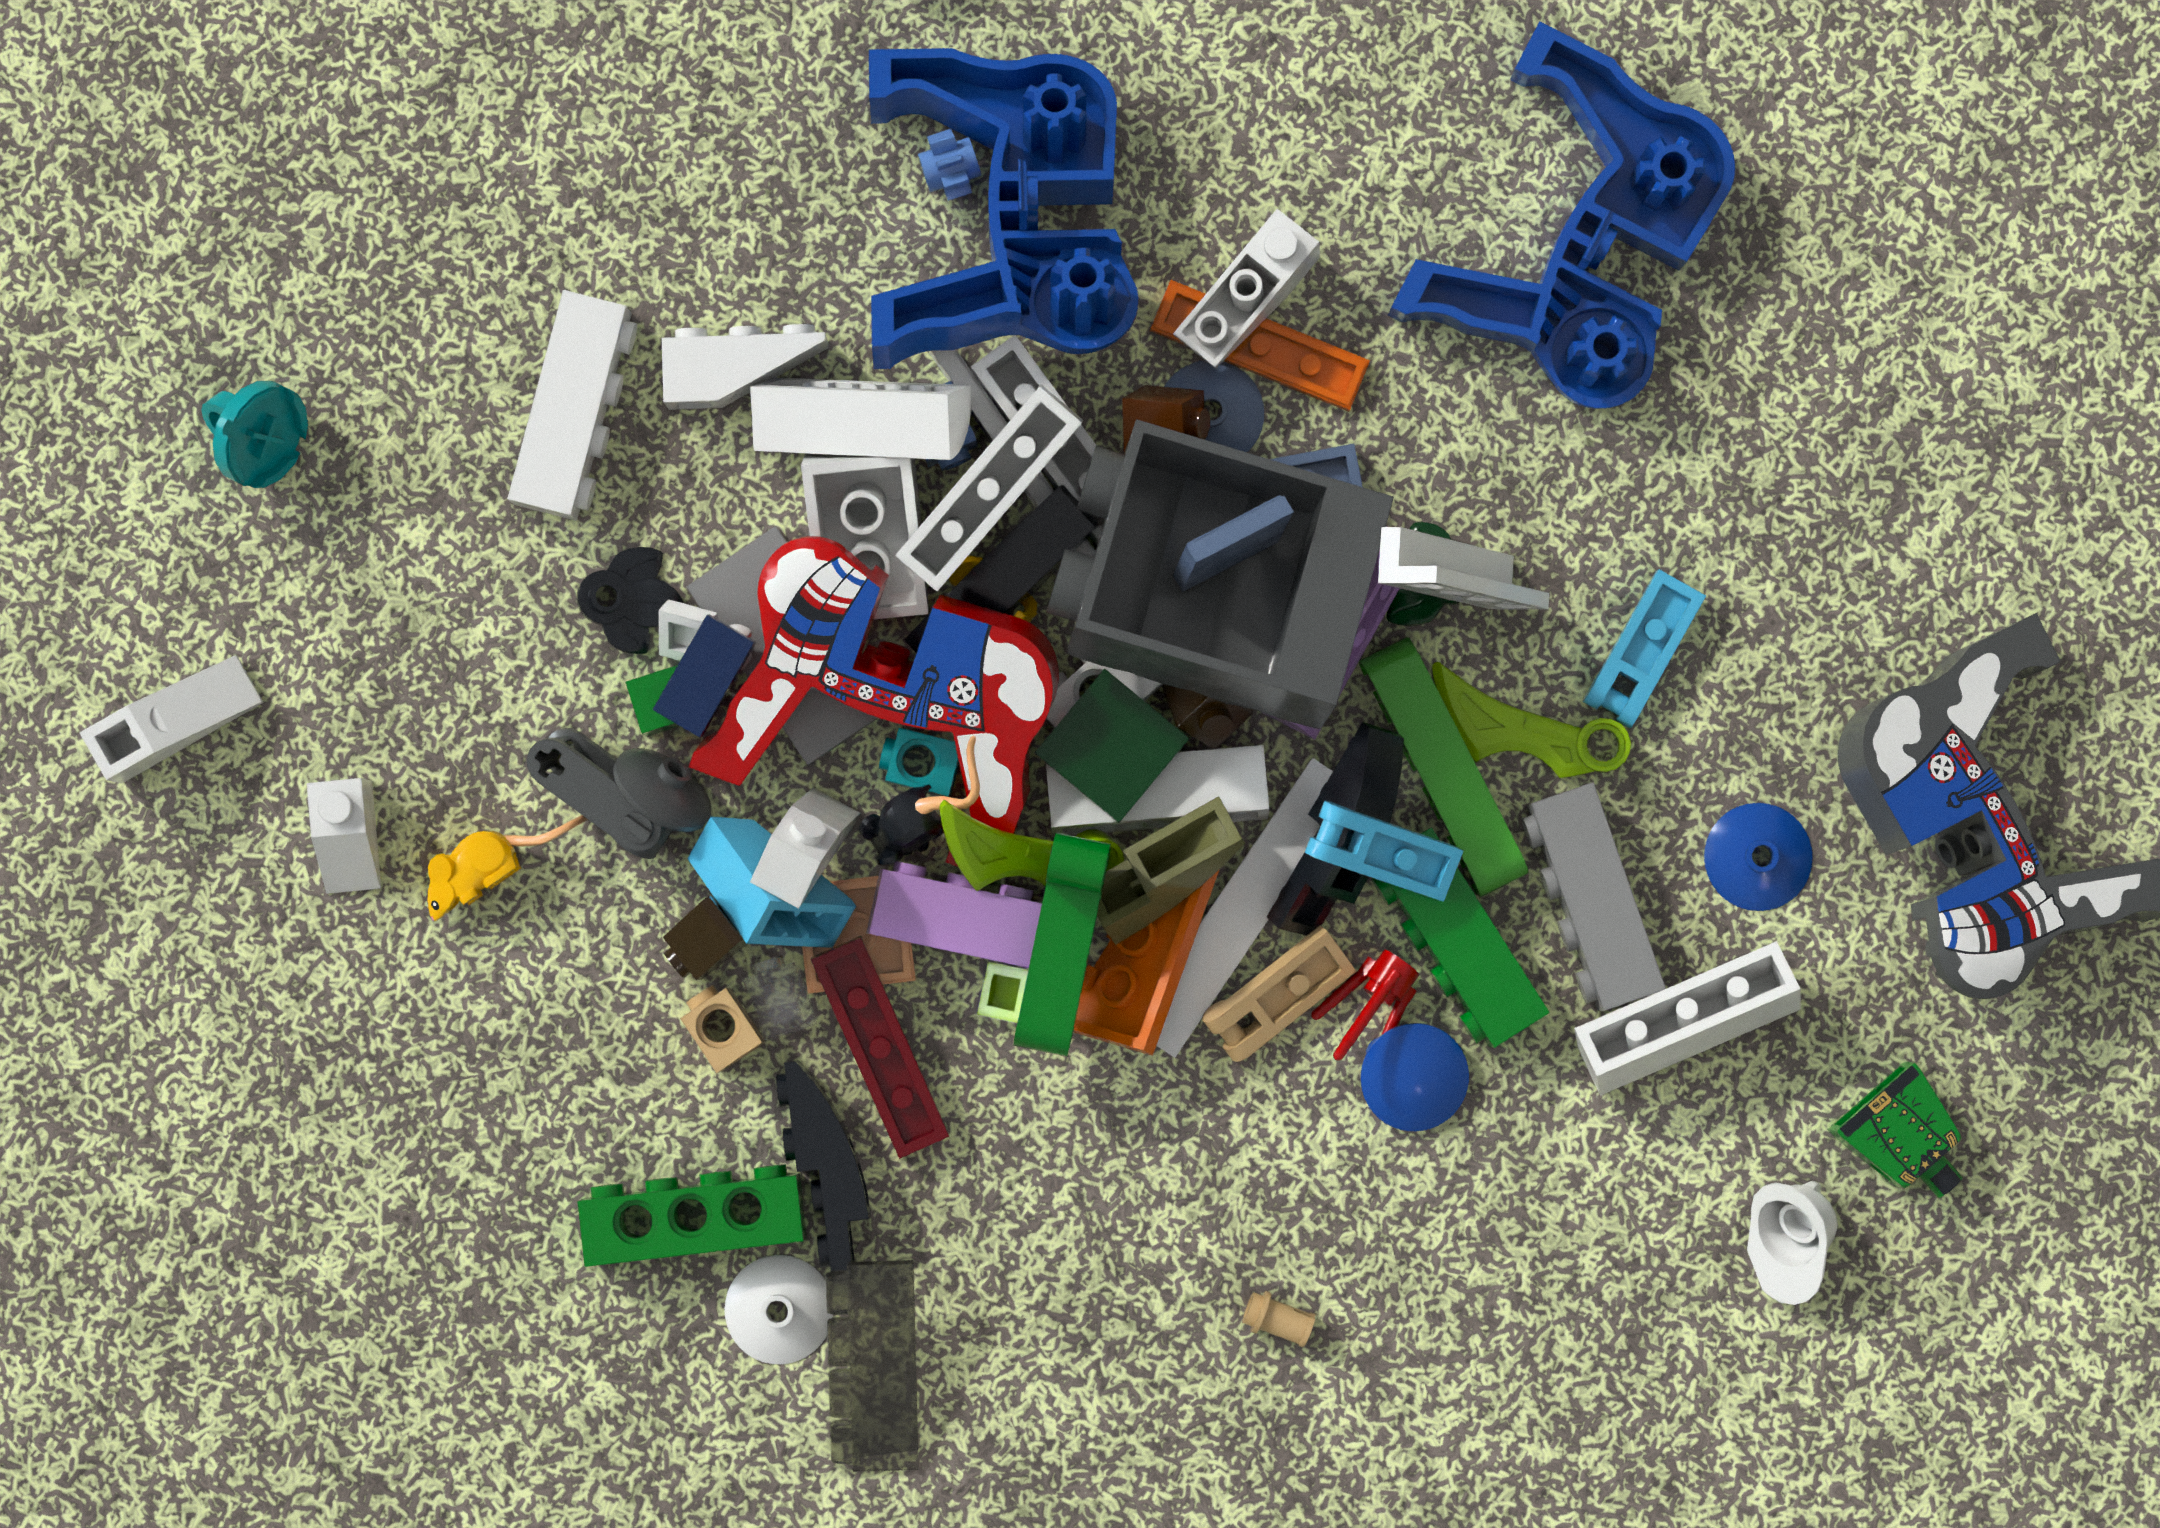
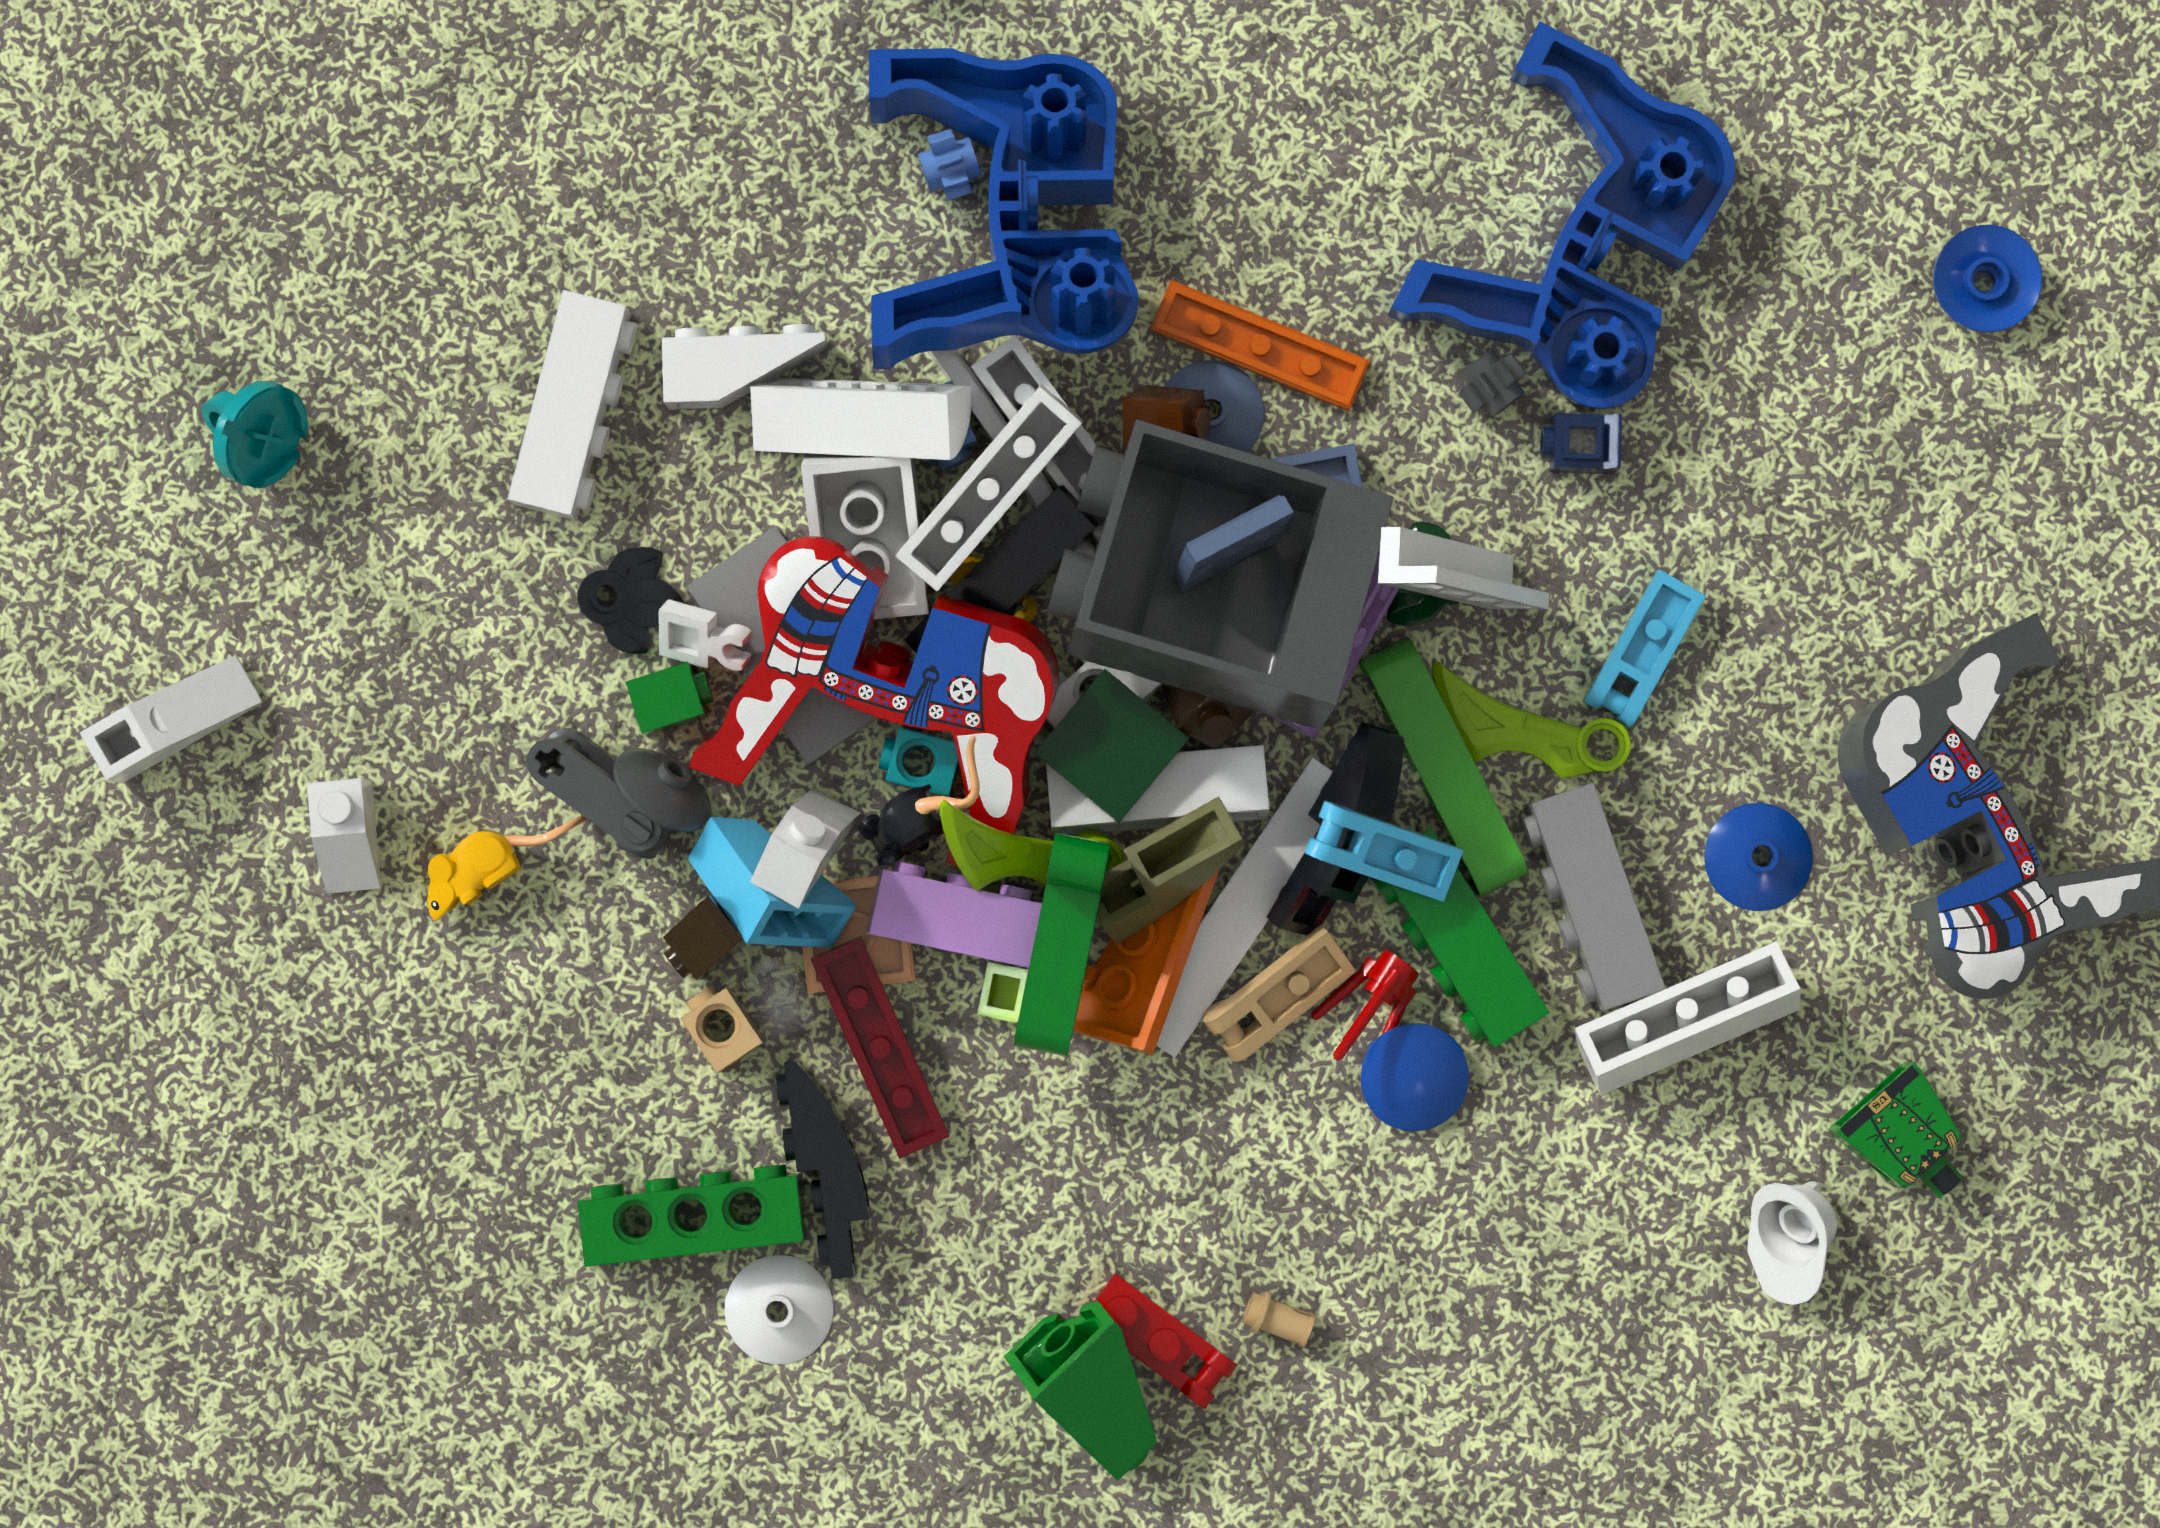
dark blue tile [652,614,757,738] -> none
clear smoke windscreen [825,1260,919,1472] -> none
white slope [1173,209,1320,369] -> none
none -> green slope [1004,1301,1157,1481]
none -> red plate [1094,1273,1238,1409]
none -> dark grey gear [1459,349,1527,417]
none -> dark blue window [1540,413,1622,475]
none -> blue dish [1933,225,2042,333]

